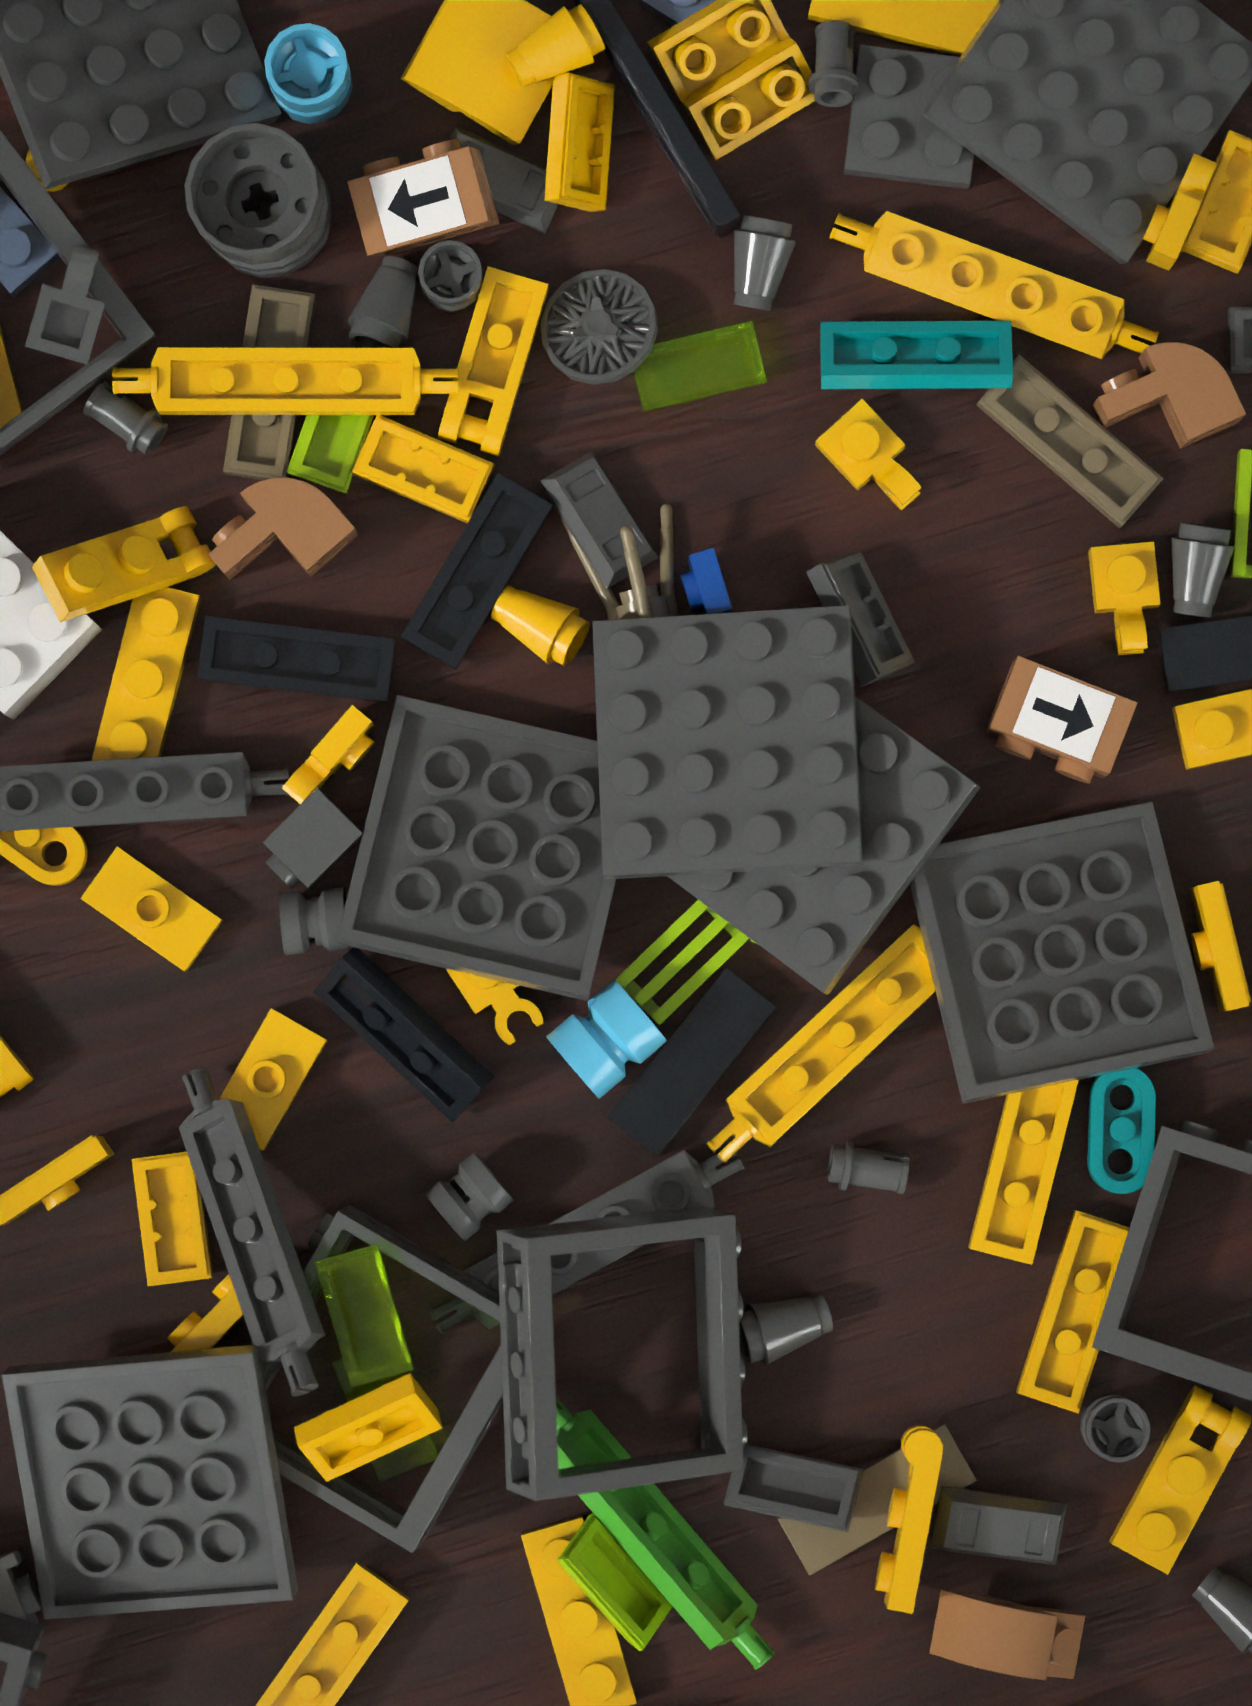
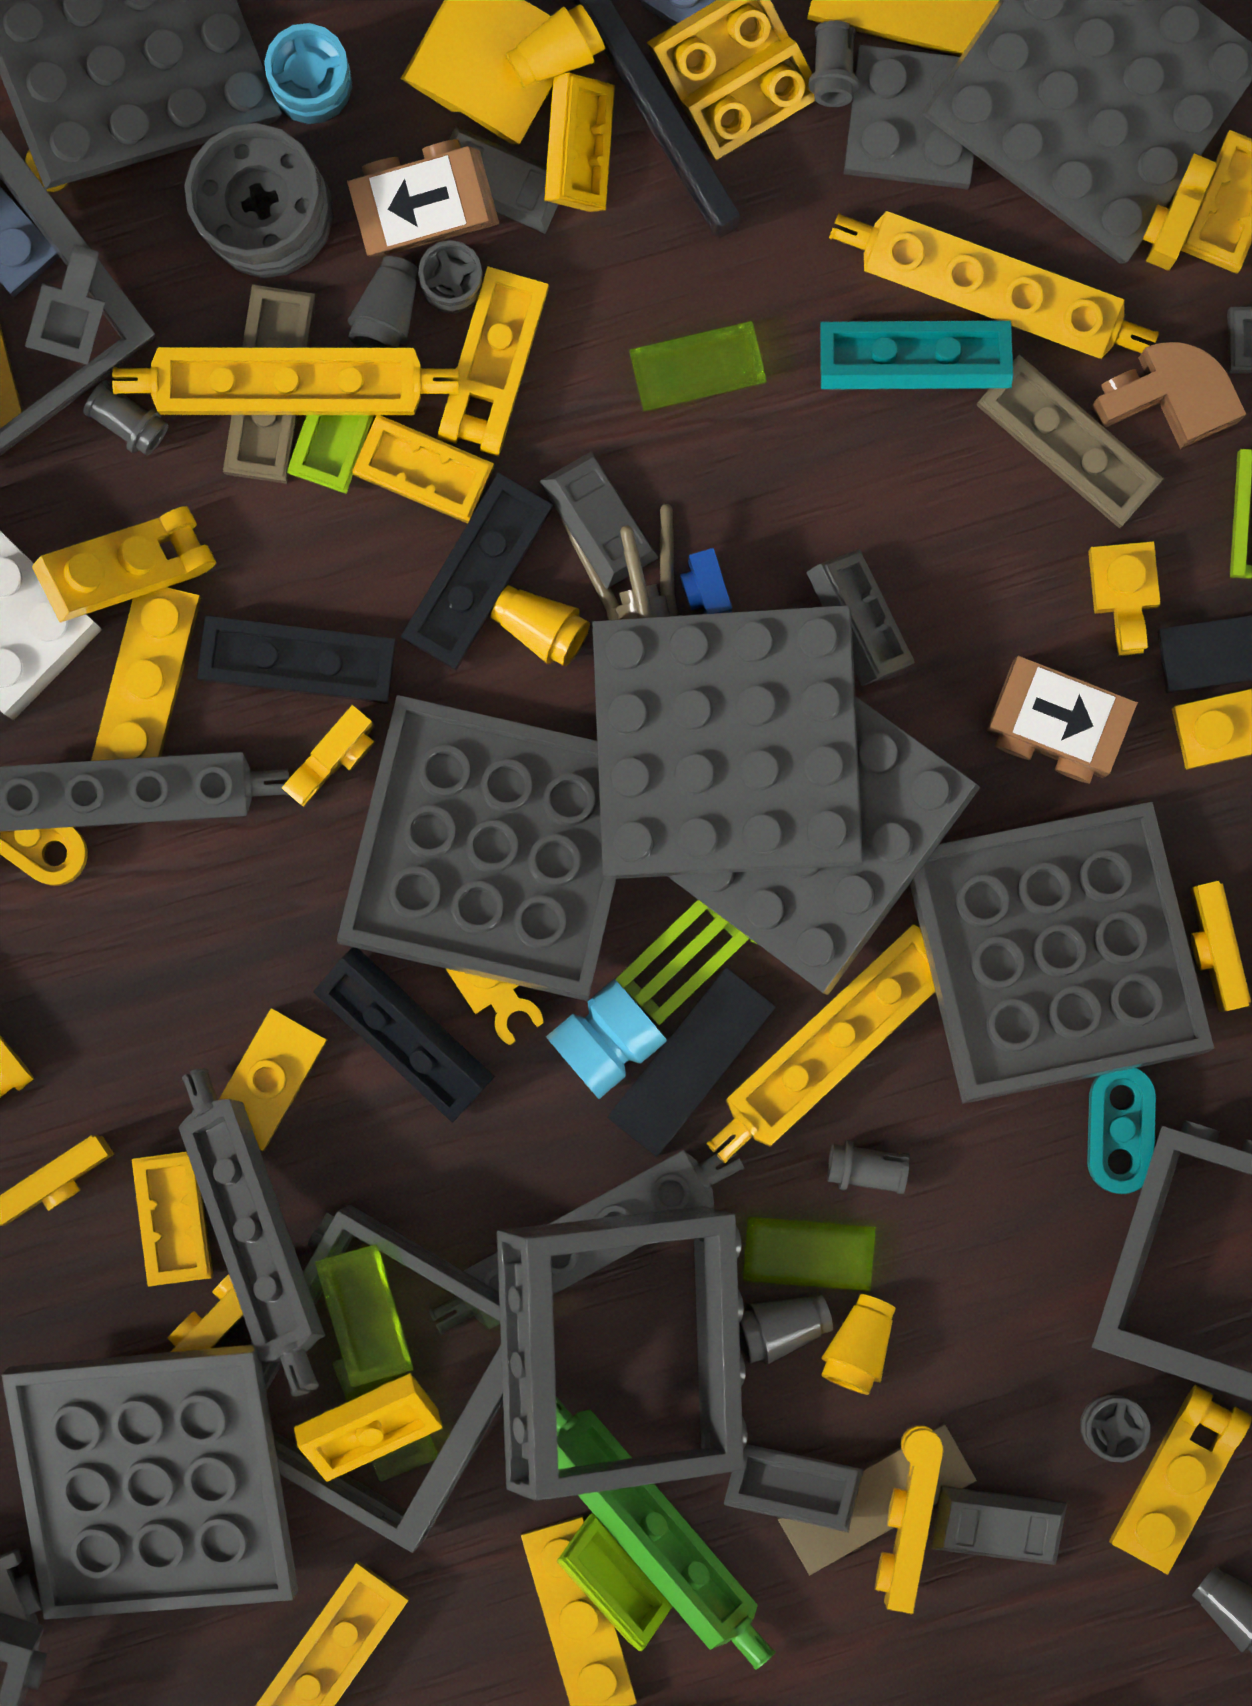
yellow plate [80,847,223,972] -> none
medium nougat brick [208,477,359,580] -> none
dark grey brick [262,788,363,890] -> none
dark grey wheel [279,887,350,955] -> none
dark grey wheel [425,1152,514,1241] -> none
dark grey wheel [540,269,658,385] -> none
dark grey cone [733,215,796,311] -> none
yellow plate [815,399,922,511] -> none
medium nougat brick [929,1589,1085,1680] -> none
yellow plate [968,1080,1079,1265] -> none
yellow tile [1016,1210,1129,1414] -> none
dark grey cone [1172,523,1235,617] -> none
none -> clear neon green tile [743,1217,875,1291]
none -> yellow cone [821,1294,896,1395]

